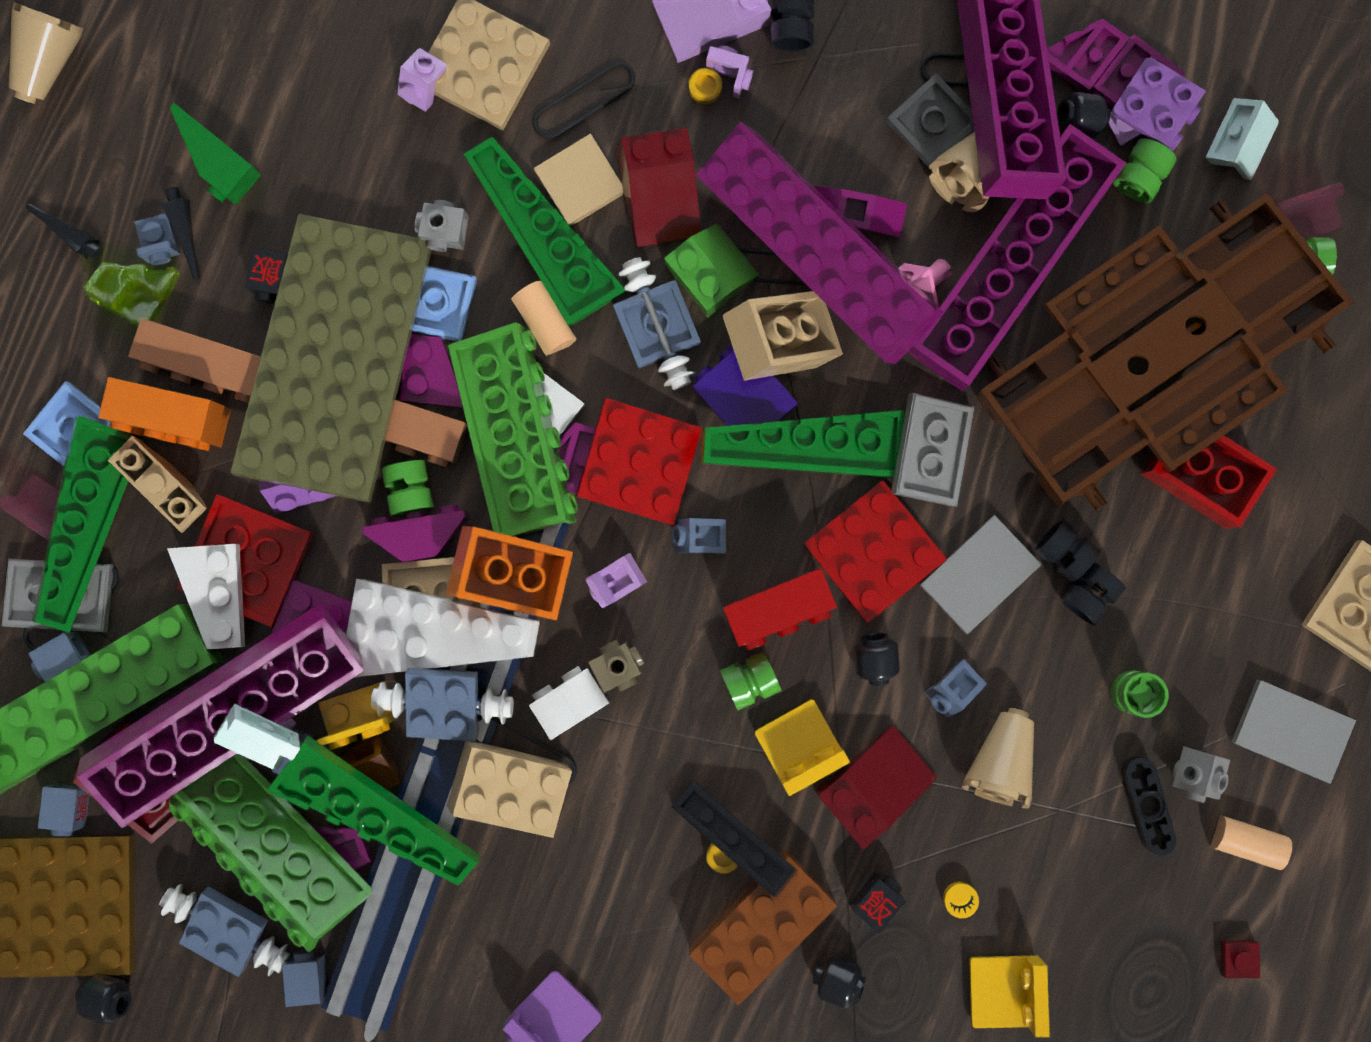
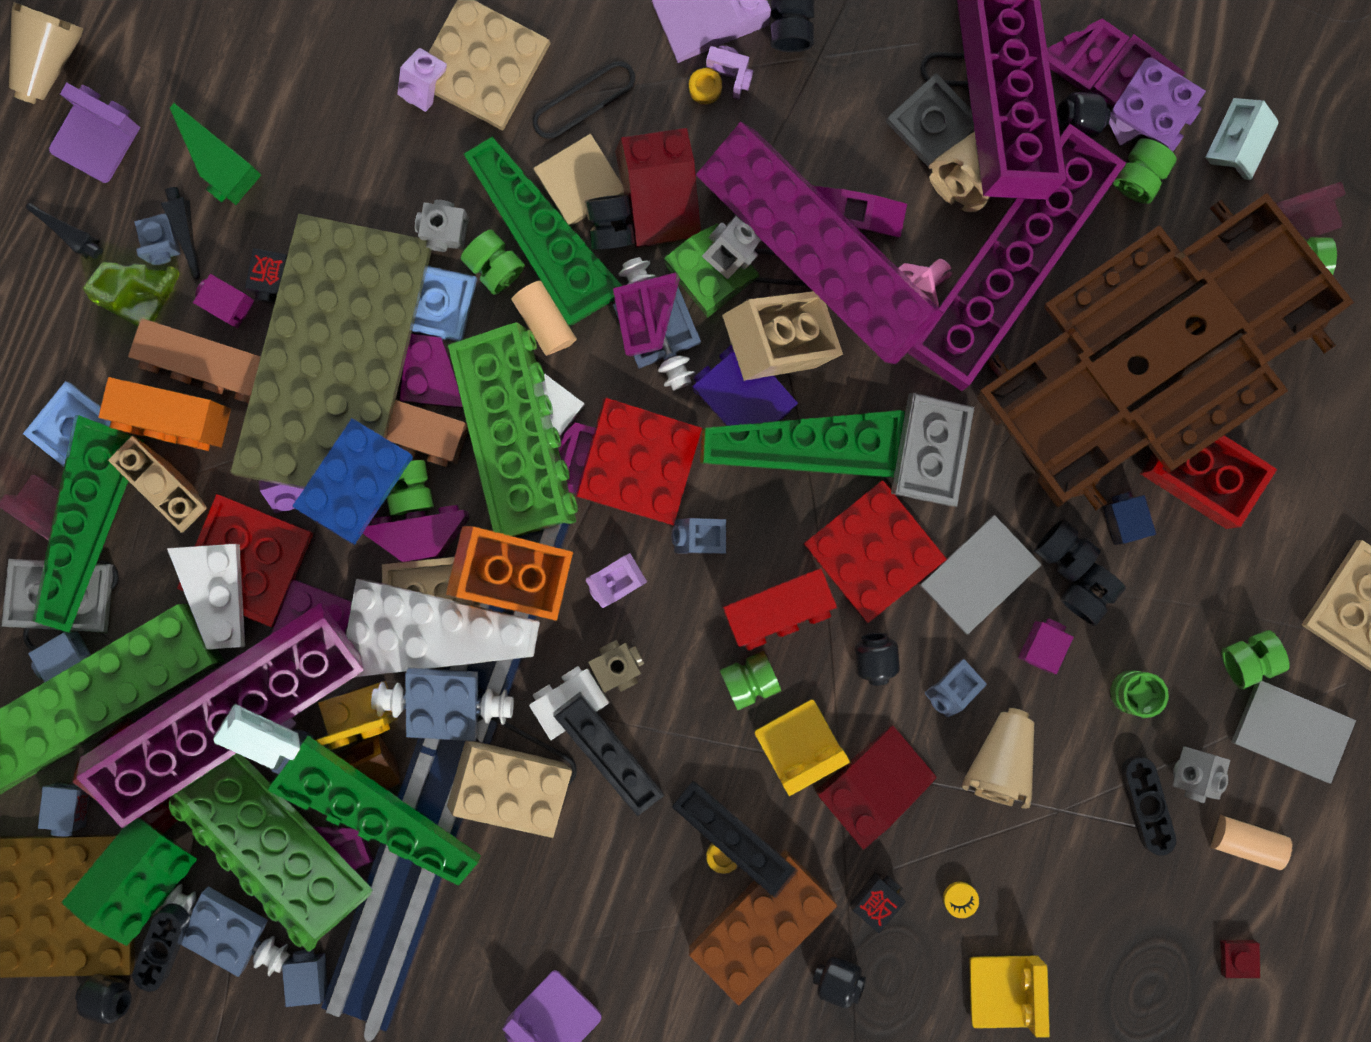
none -> medium lavender bracket [49,82,141,183]
none -> green brick [61,817,197,946]
none -> black beam [132,903,190,992]
none -> magenta brick [193,274,255,329]
none -> blue plate [292,418,413,545]
none -> bright green wheel [460,230,525,295]
none -> black tile [553,692,665,816]
none -> black wheel [585,194,635,249]
none -> magenta wing [613,273,680,356]
none -> light grey brick [702,216,761,279]
none -> magenta brick [1018,619,1074,674]
none -> dark blue brick [1102,491,1156,545]
none -> bright green wheel [1221,630,1289,689]

